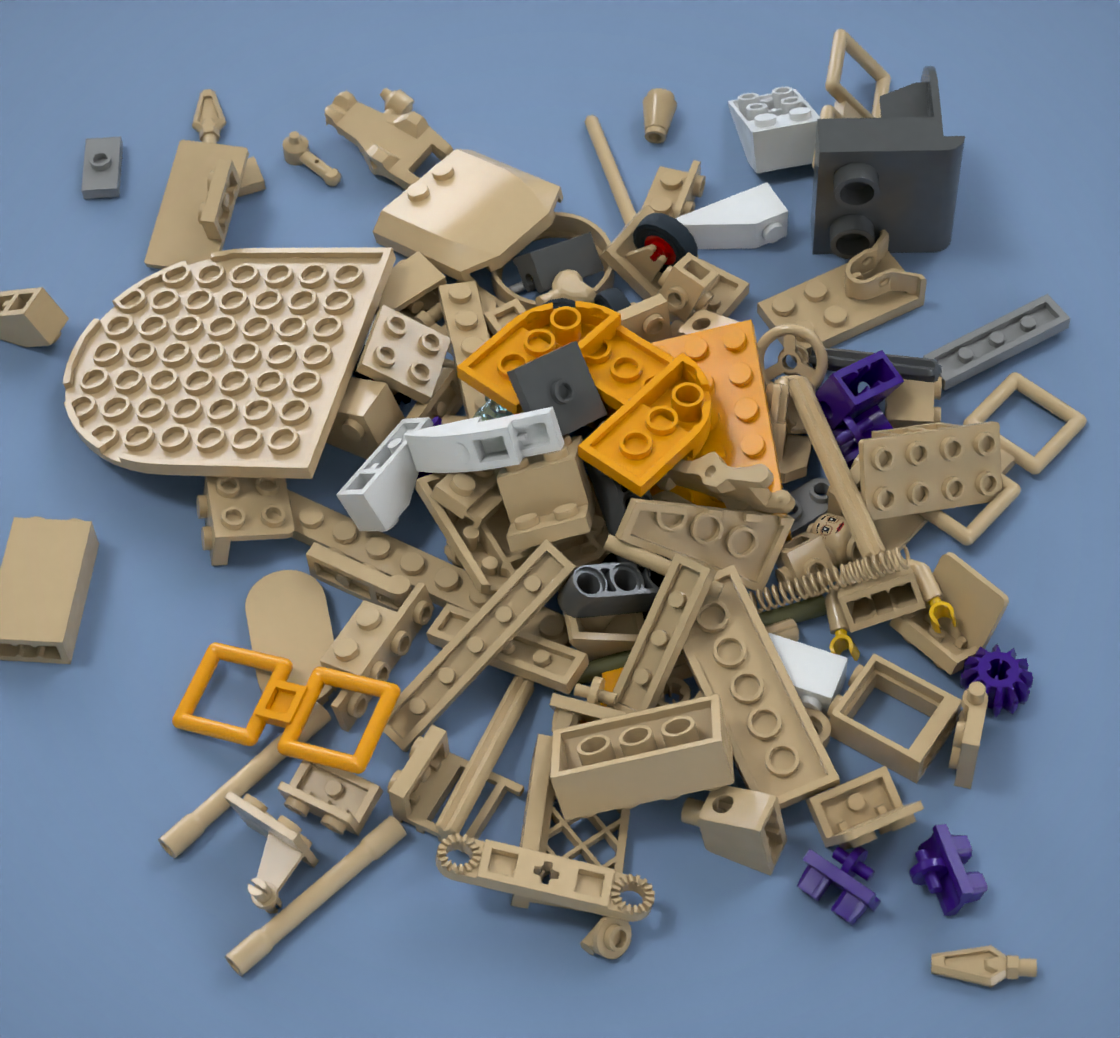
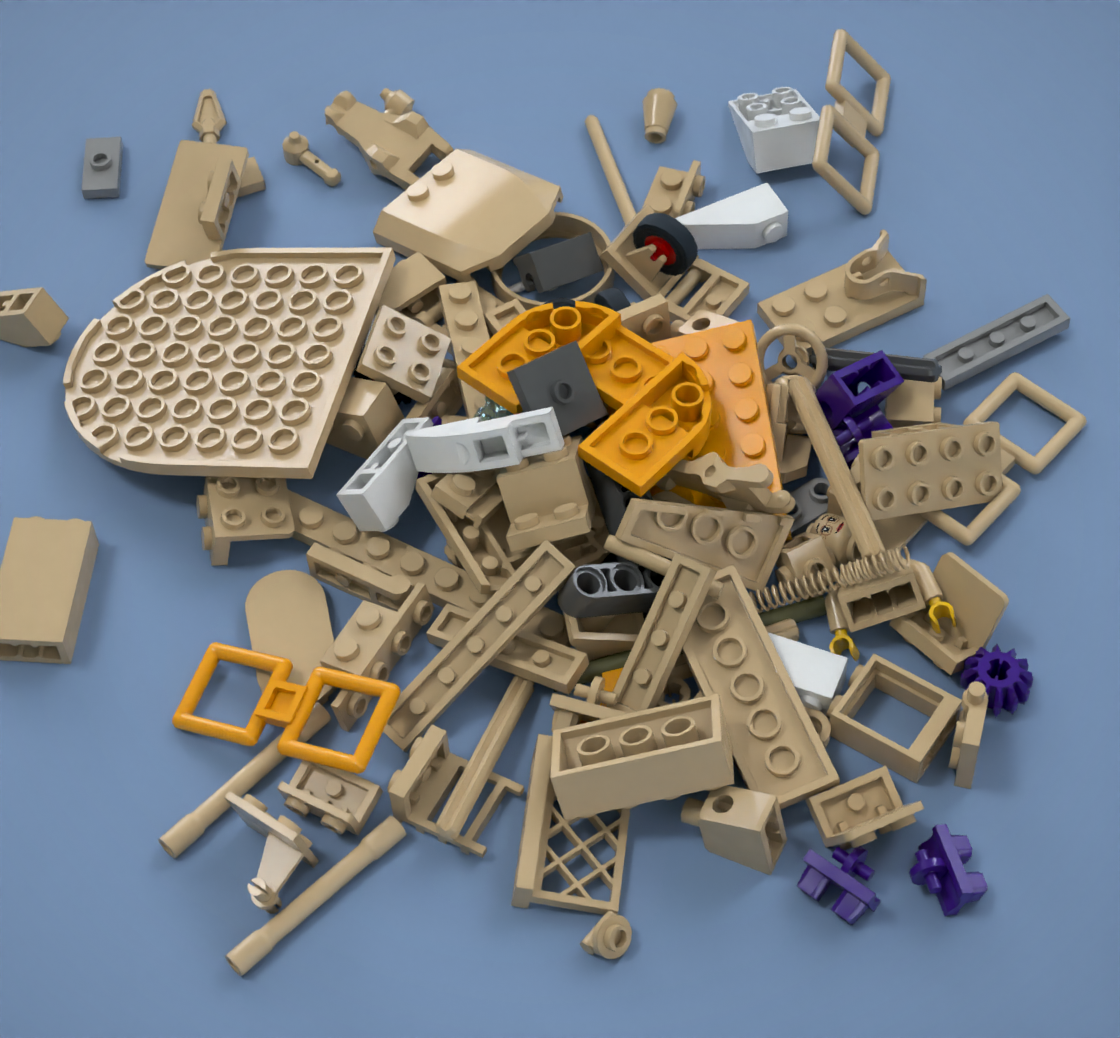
tan piece [435,833,655,922] -> none
tan rock [535,269,597,306] -> none
tan brick [657,252,720,321] -> none
dark grey plate [811,66,965,259] -> none
tan piece [931,945,1037,987] -> none

